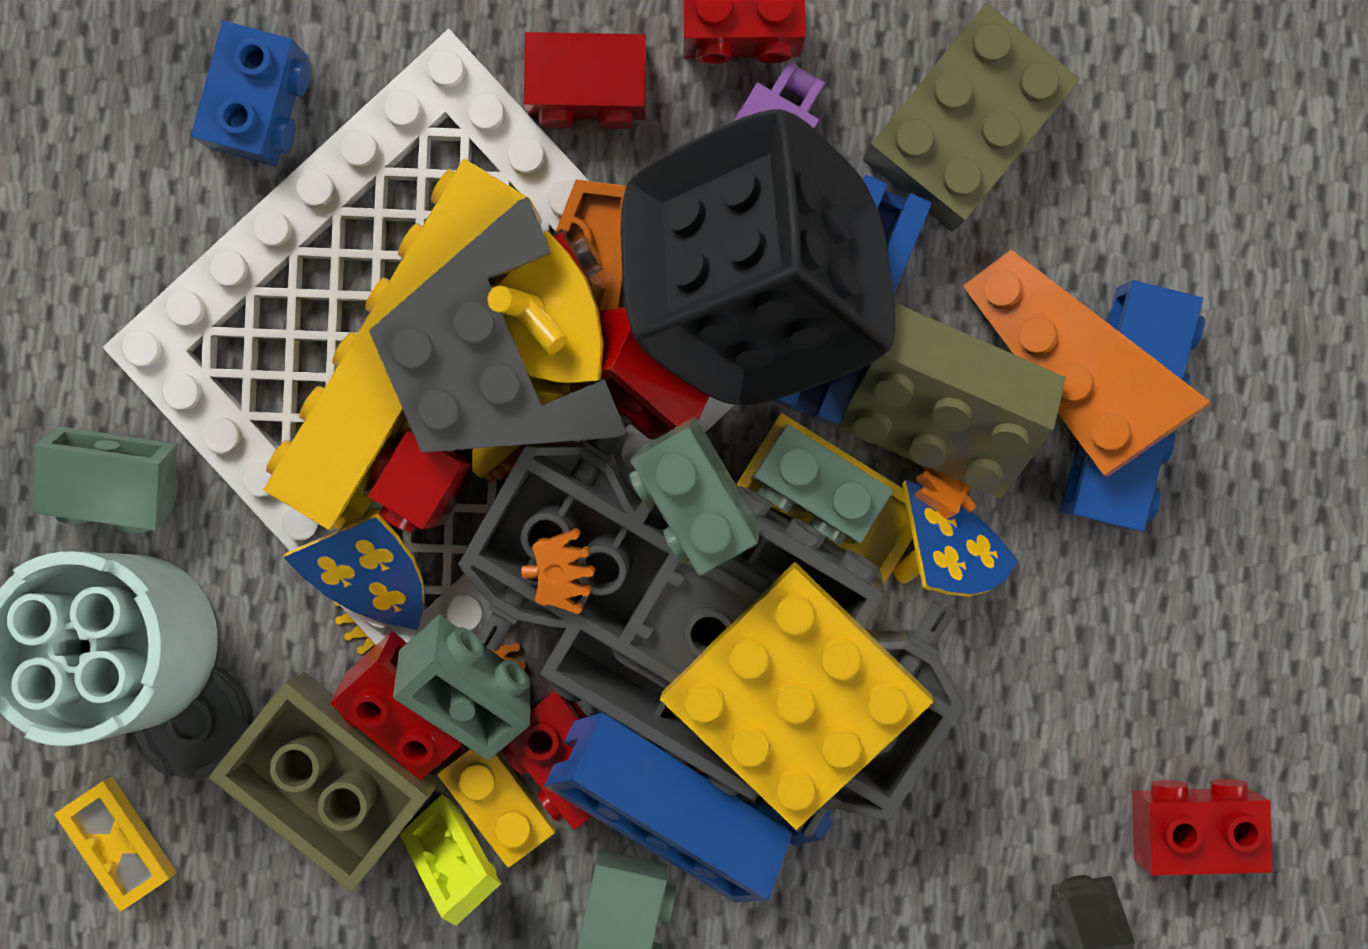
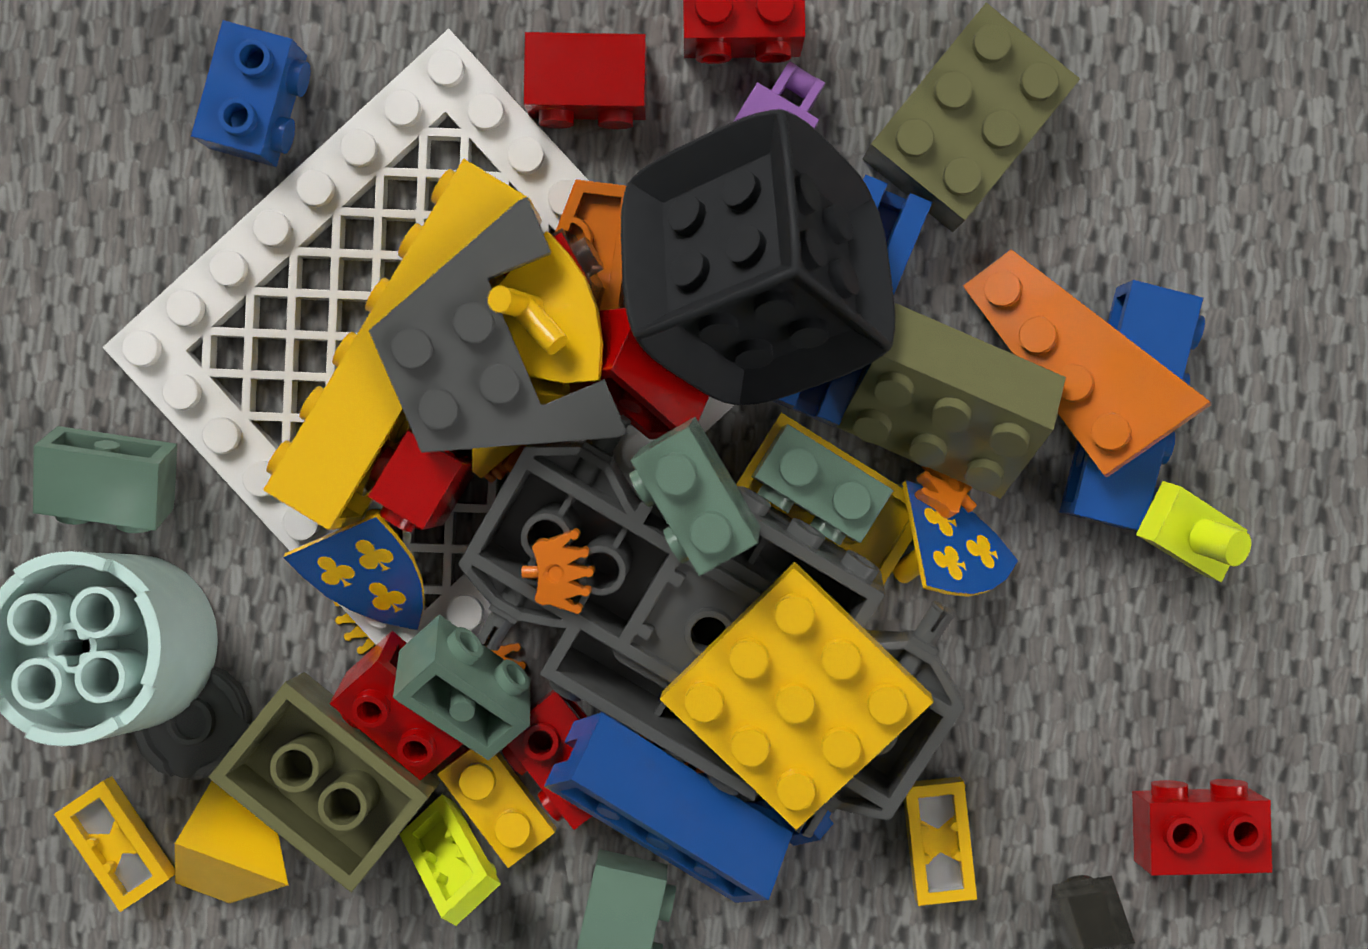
none -> yellow slope [175,781,289,903]
none -> yellow piece [904,776,977,906]
none -> neon yellow tile [1136,481,1251,583]

